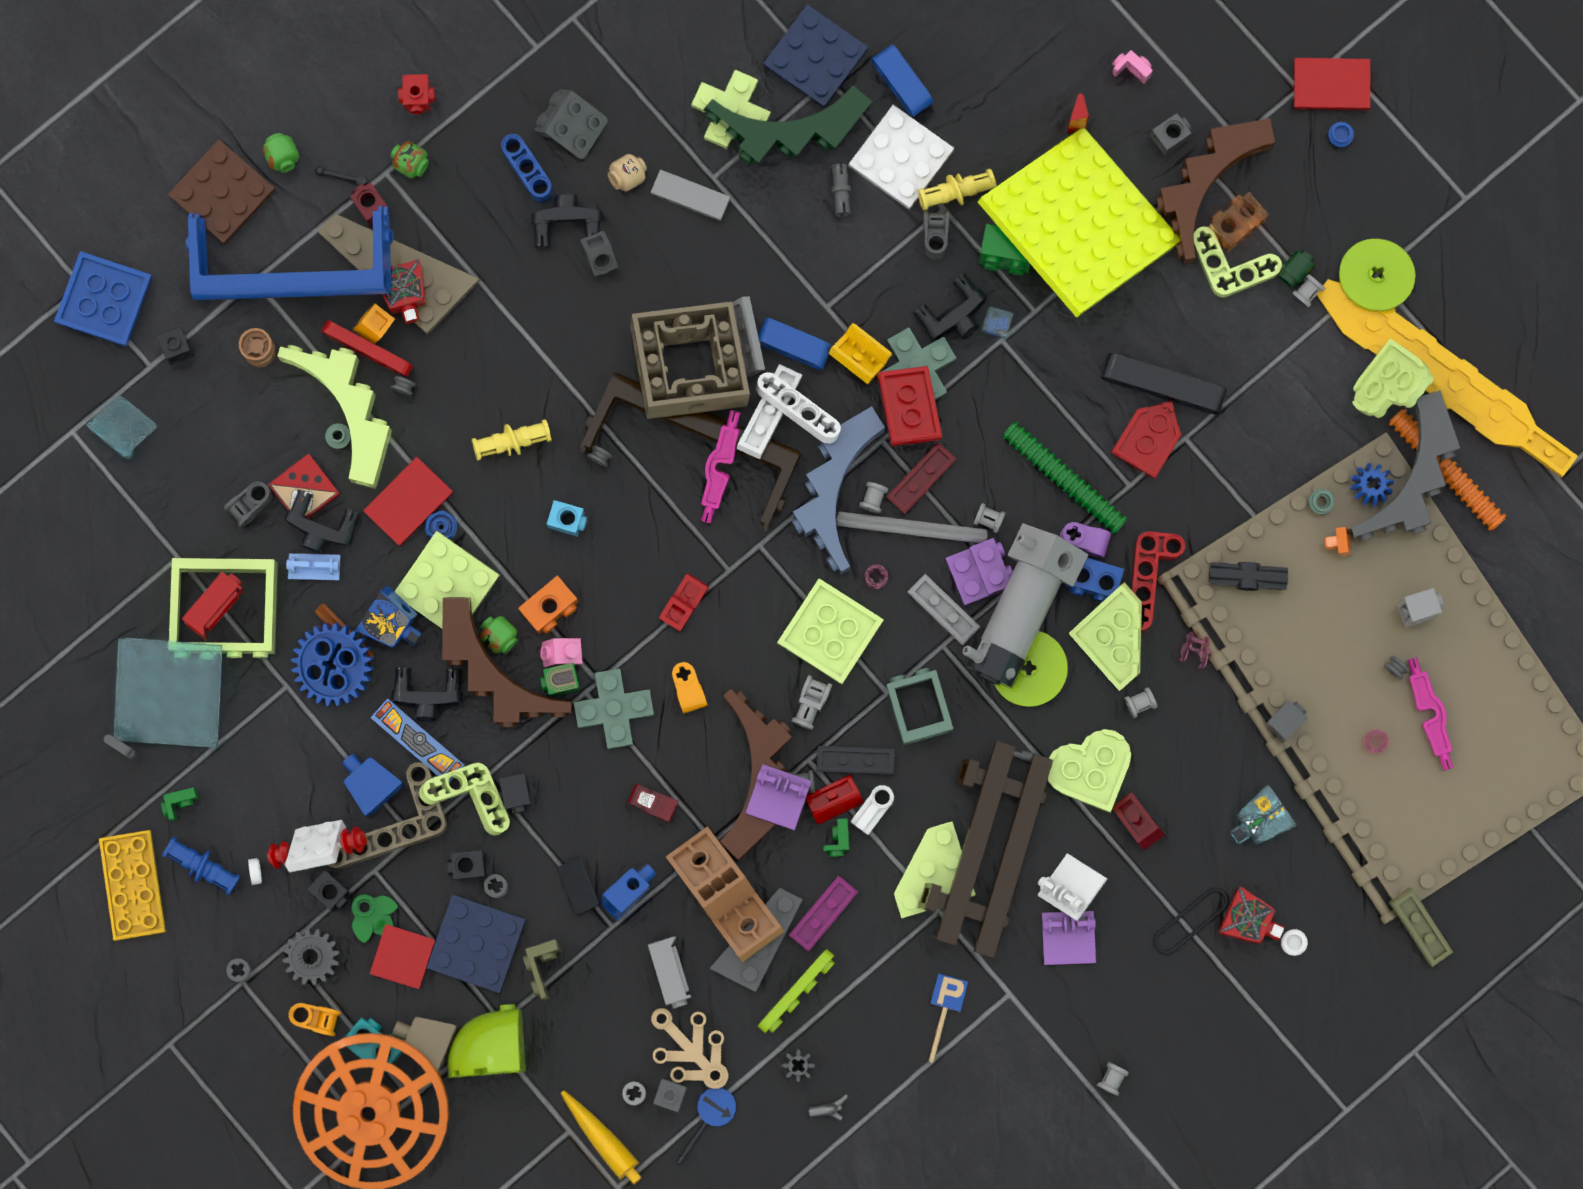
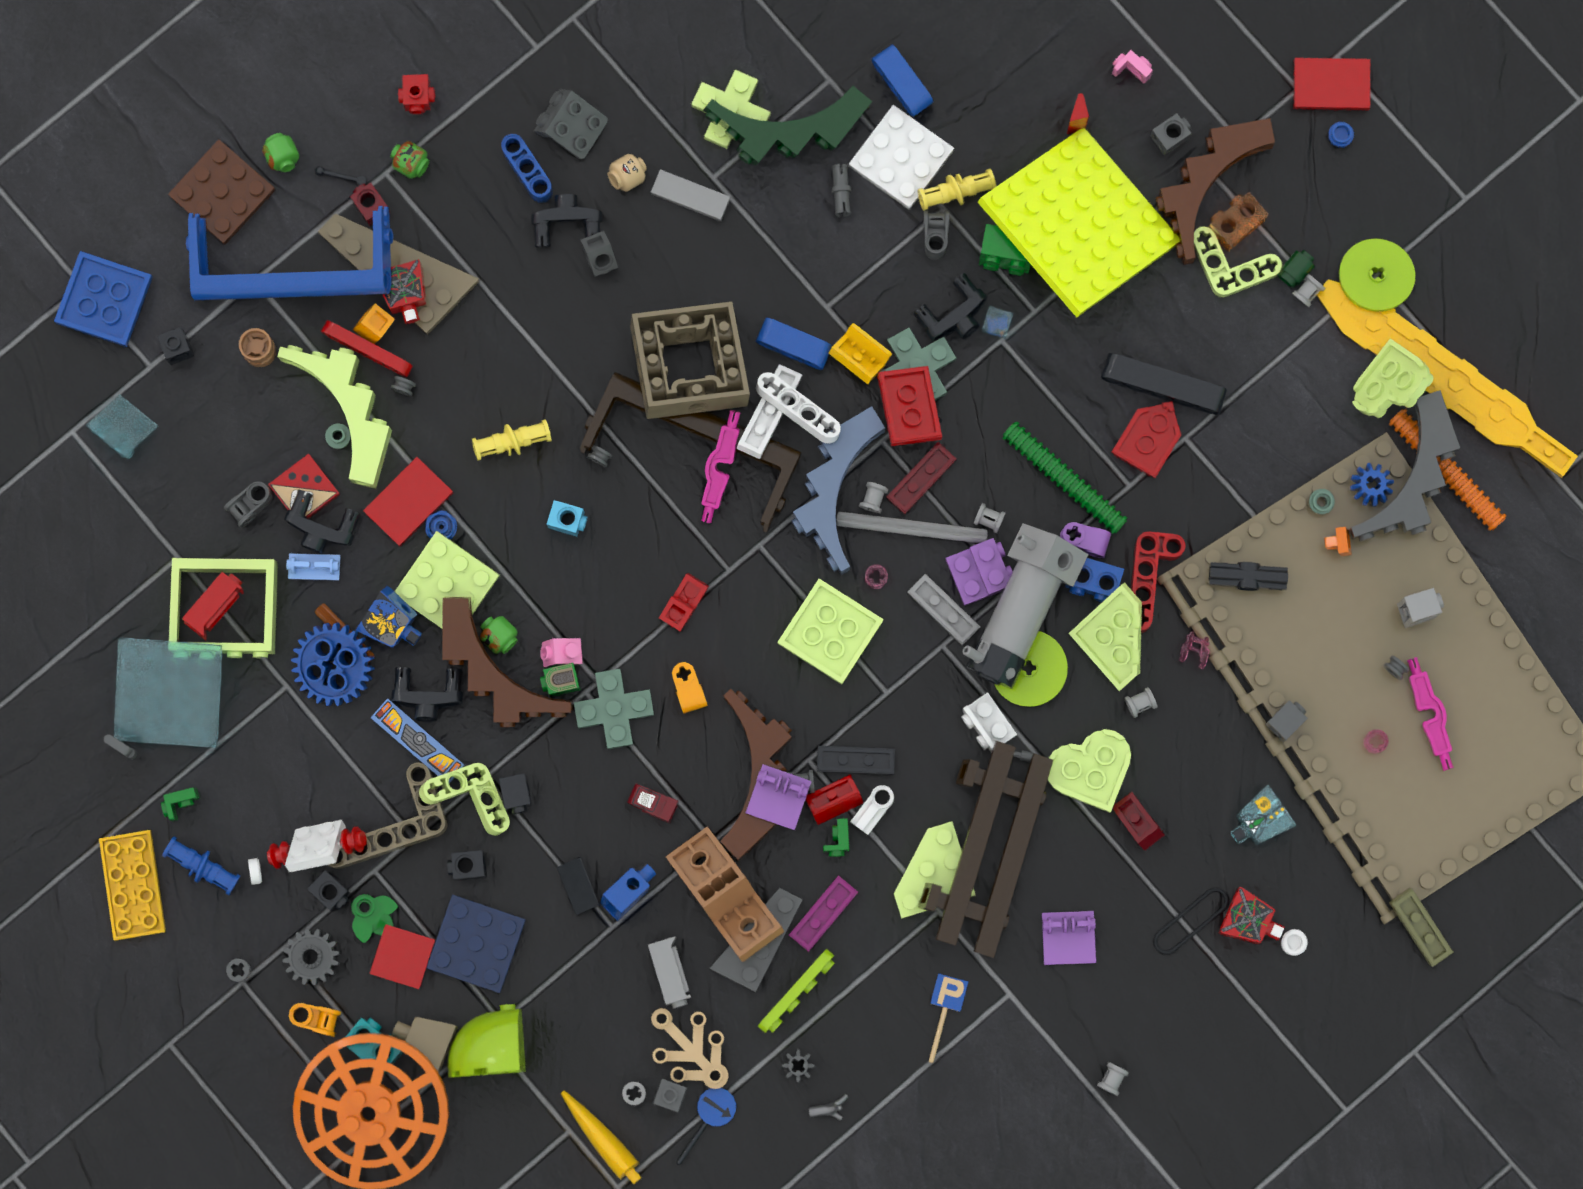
blue torso [342,754,404,818] -> none
dark grey bush [484,874,508,899] -> none
orange brick [518,575,578,635] -> none
olive bracket [523,939,561,1001] -> none
light grey tile [732,296,765,377] -> none
dark blue plate [763,4,868,108] -> none
light grey connector [791,675,833,730] -> none
sand green window [886,668,953,746] -> none
white hinge [1038,854,1107,921] -> none
none -> white bracket [961,692,1017,753]

